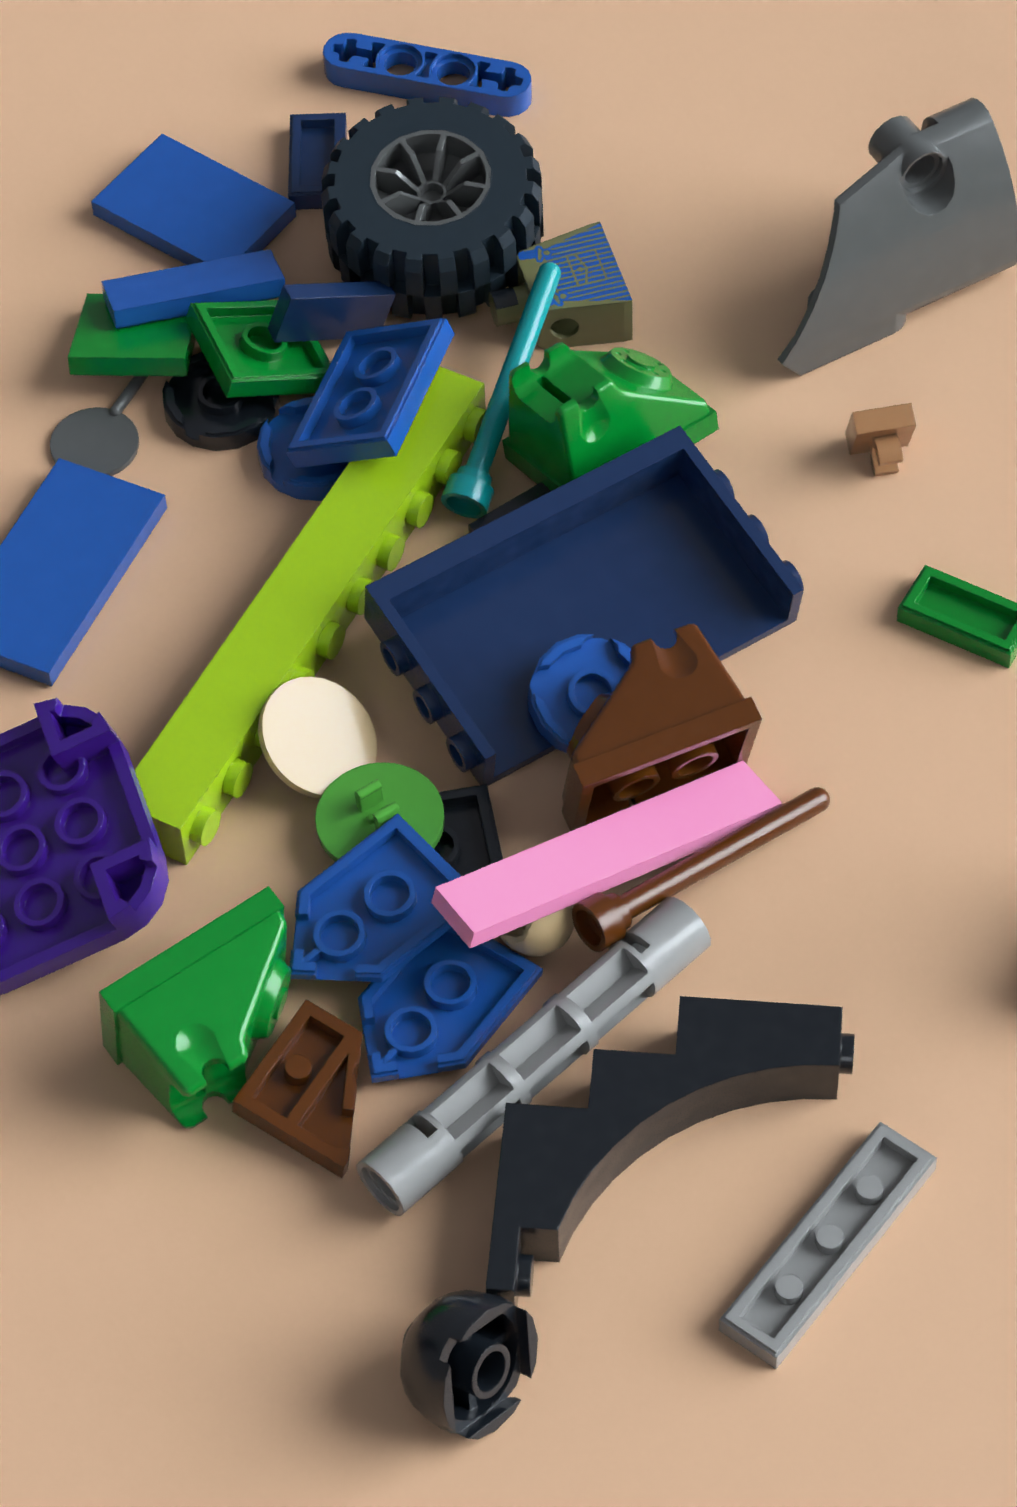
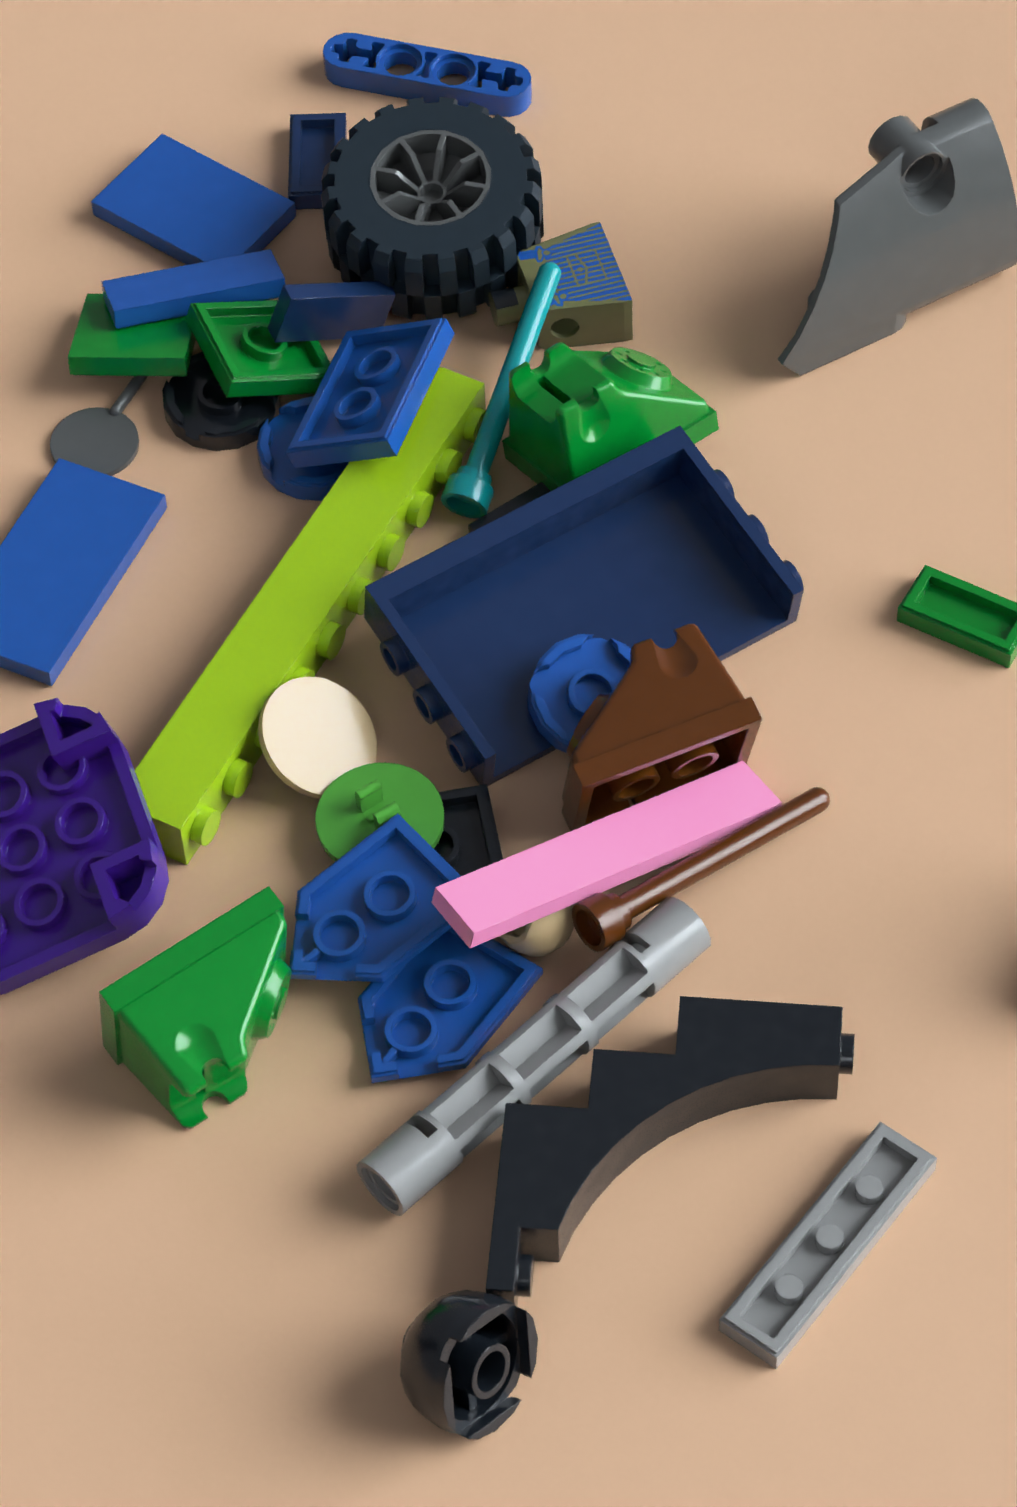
reddish brown wing [232,999,363,1178] -> none
medium nougat tile [845,403,916,476] -> none

